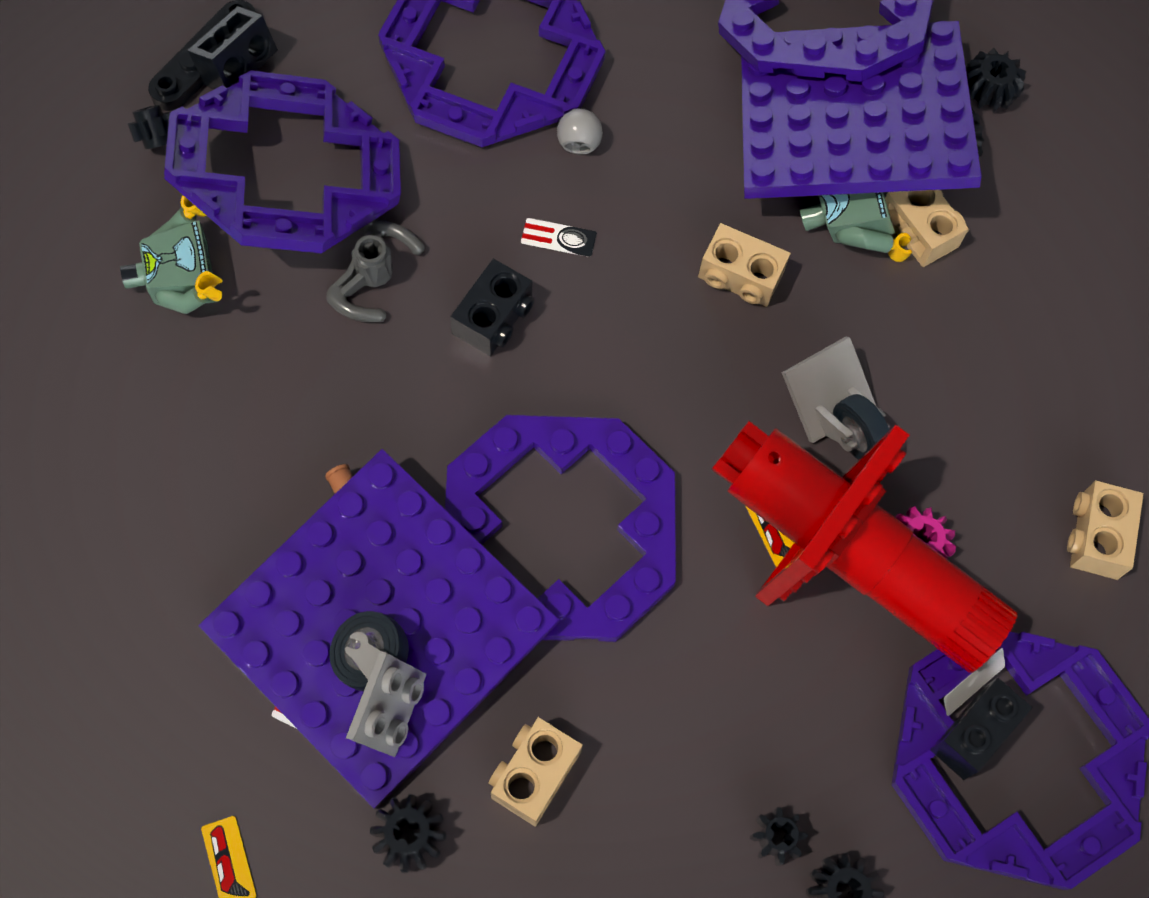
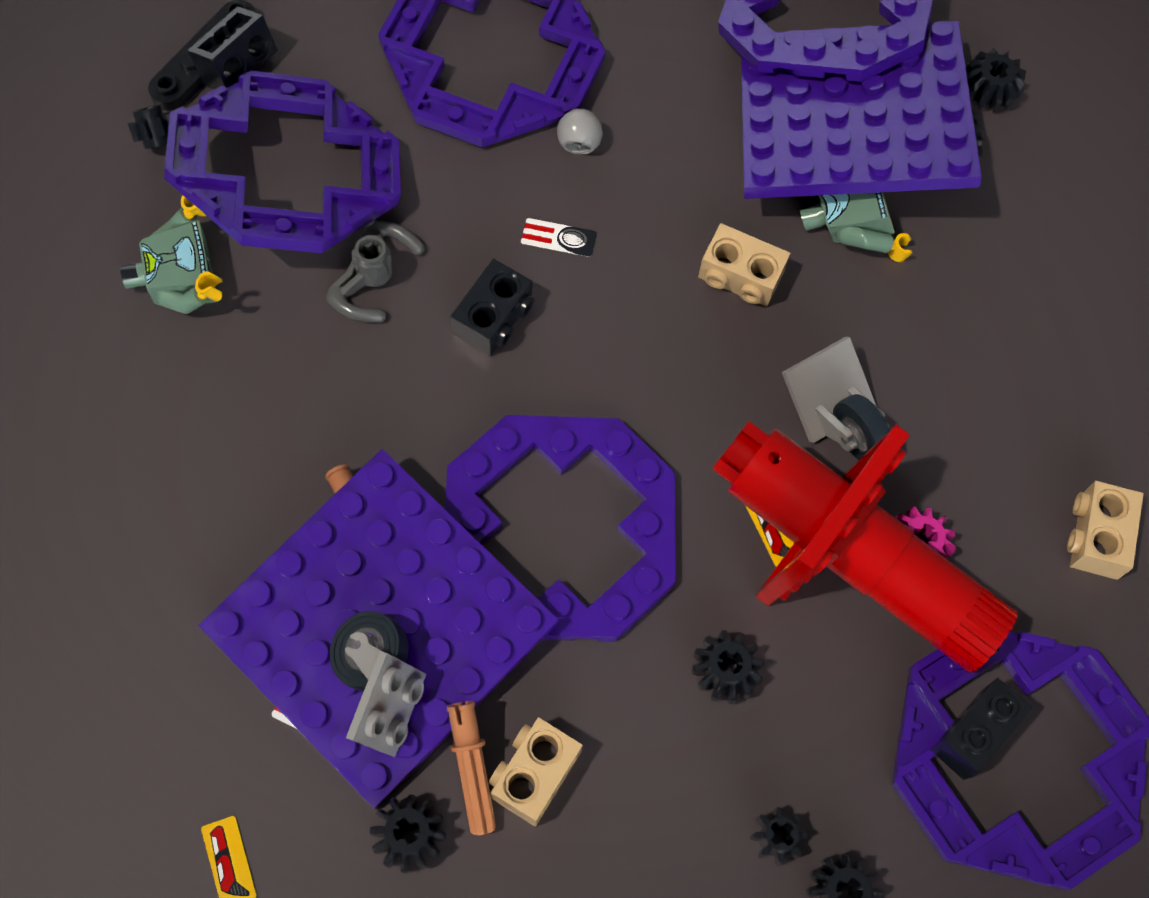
tan brick [885,190,969,267] -> none
white sticker [944,648,1005,716] -> none
none -> nougat axle [447,701,496,835]
none -> black gear [691,630,764,704]

